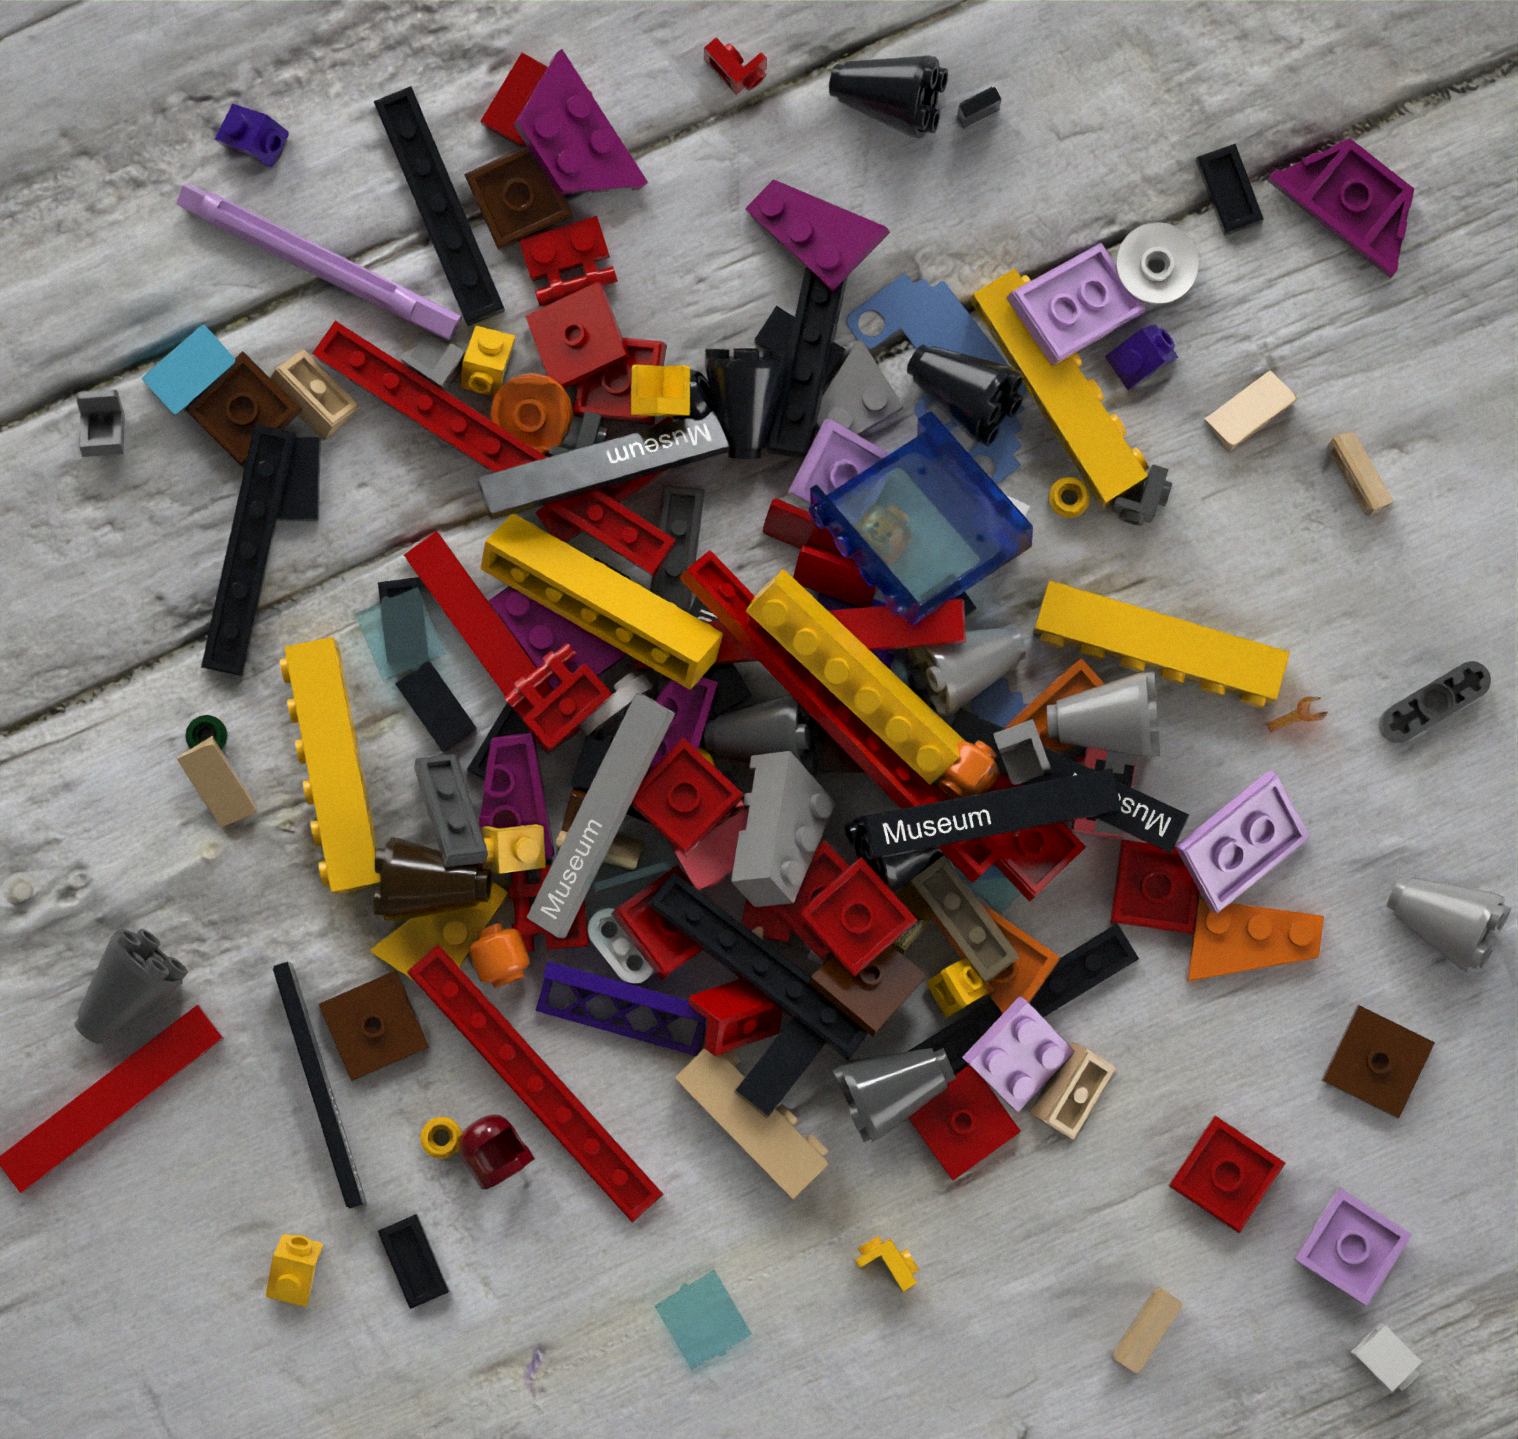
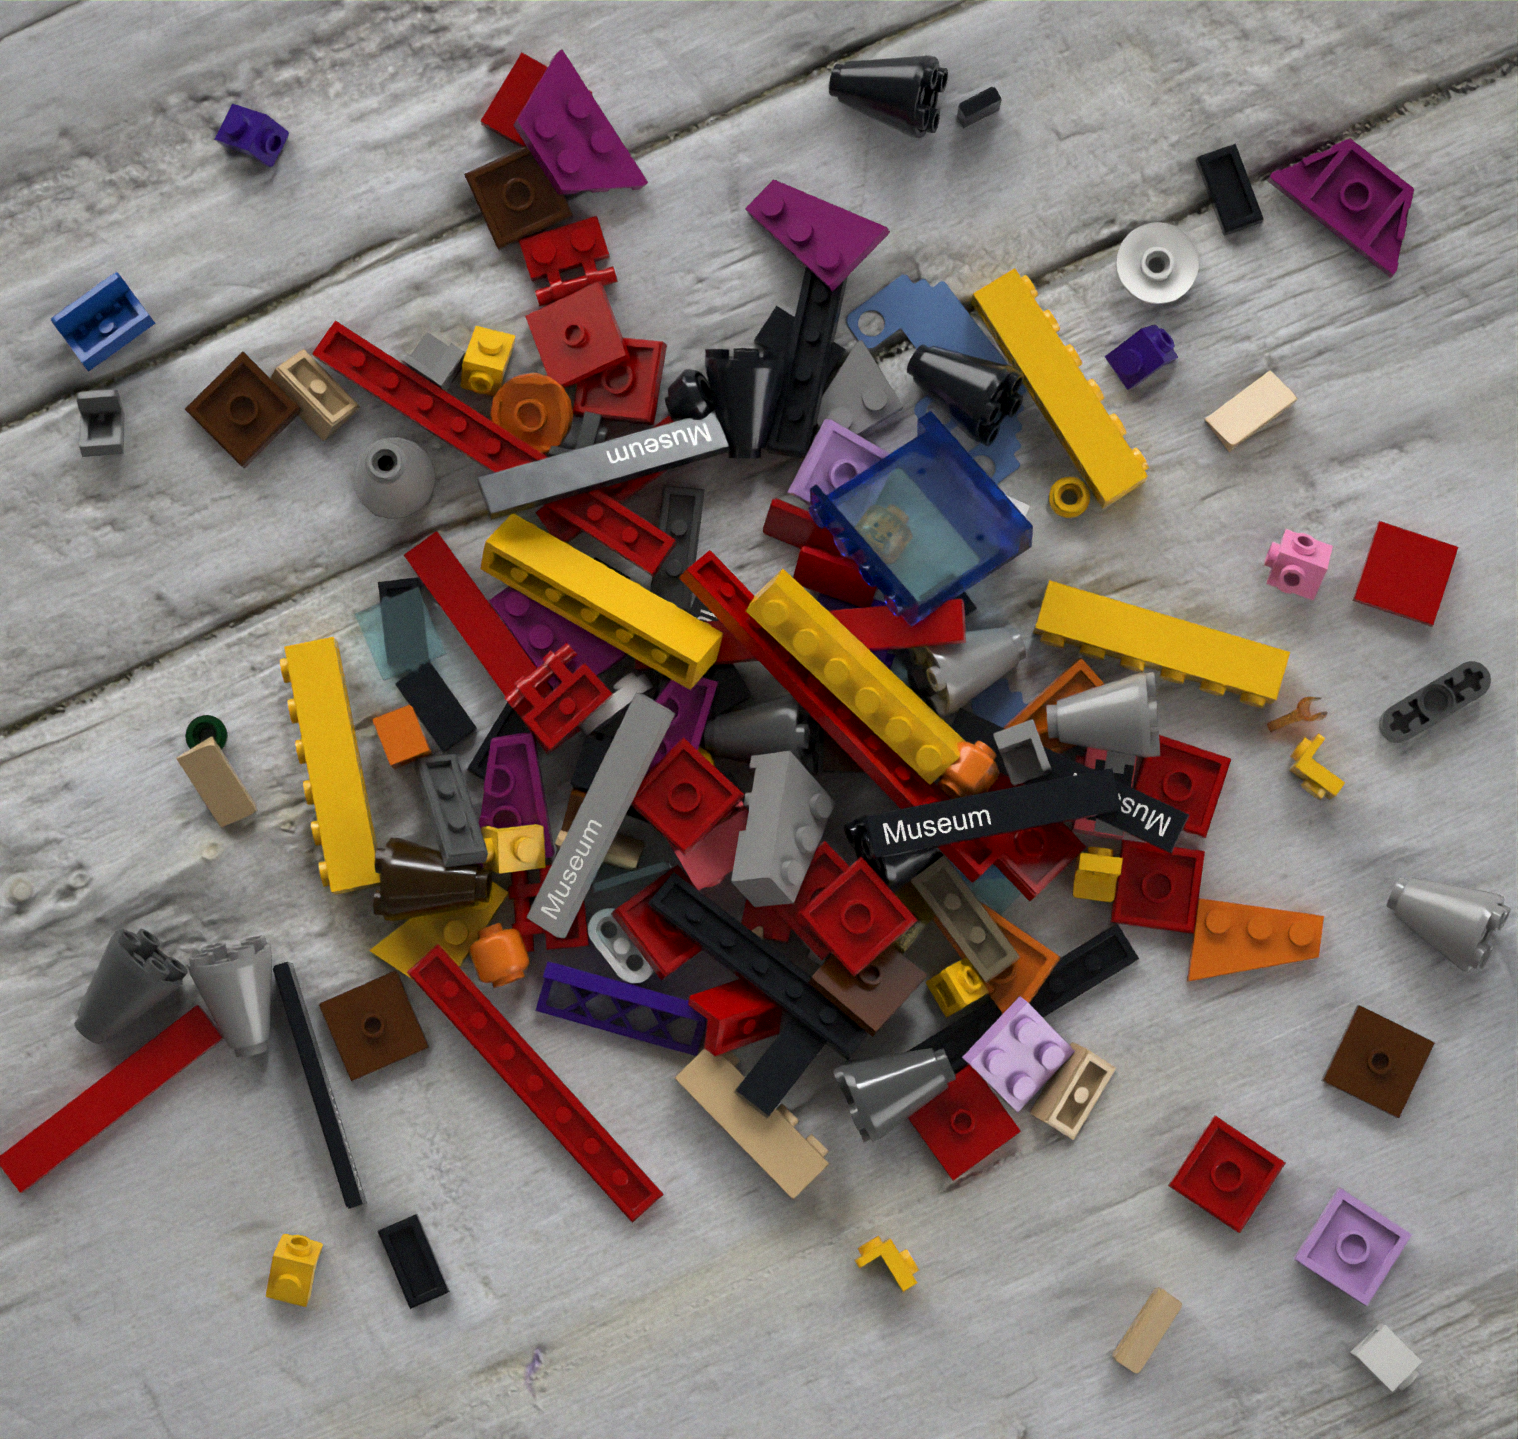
medium azure panel [141,323,235,414] -> none
lavender piece [176,184,462,342] -> none
black tile [201,424,296,676] -> none
black tile [278,437,321,521] -> none
black tile [373,86,505,327] -> none
yellow plate [420,1117,462,1159] -> none
dark red helmet [457,1114,535,1190] -> none
yellow panel [631,365,690,417] -> none
clear light blue piece [654,1270,752,1370] -> none
red bracket [704,37,767,95] -> none
lavender tile [1006,243,1146,366] -> none
dark grey bracket [1111,465,1172,526] -> none
lavender tile [1175,771,1310,913] -> none
tan slope [1327,431,1393,516] -> none
none -> blue bracket [51,272,156,372]
none -> light grey cone [188,935,272,1057]
none -> light grey cone [353,437,436,519]
none -> orange panel [372,705,433,769]
none -> yellow bracket [1072,847,1123,903]
none -> red tile [1133,735,1231,839]
none -> bright pink brick [1264,529,1333,601]
none -> yellow bracket [1289,733,1345,800]
none -> red tile [1352,521,1459,627]

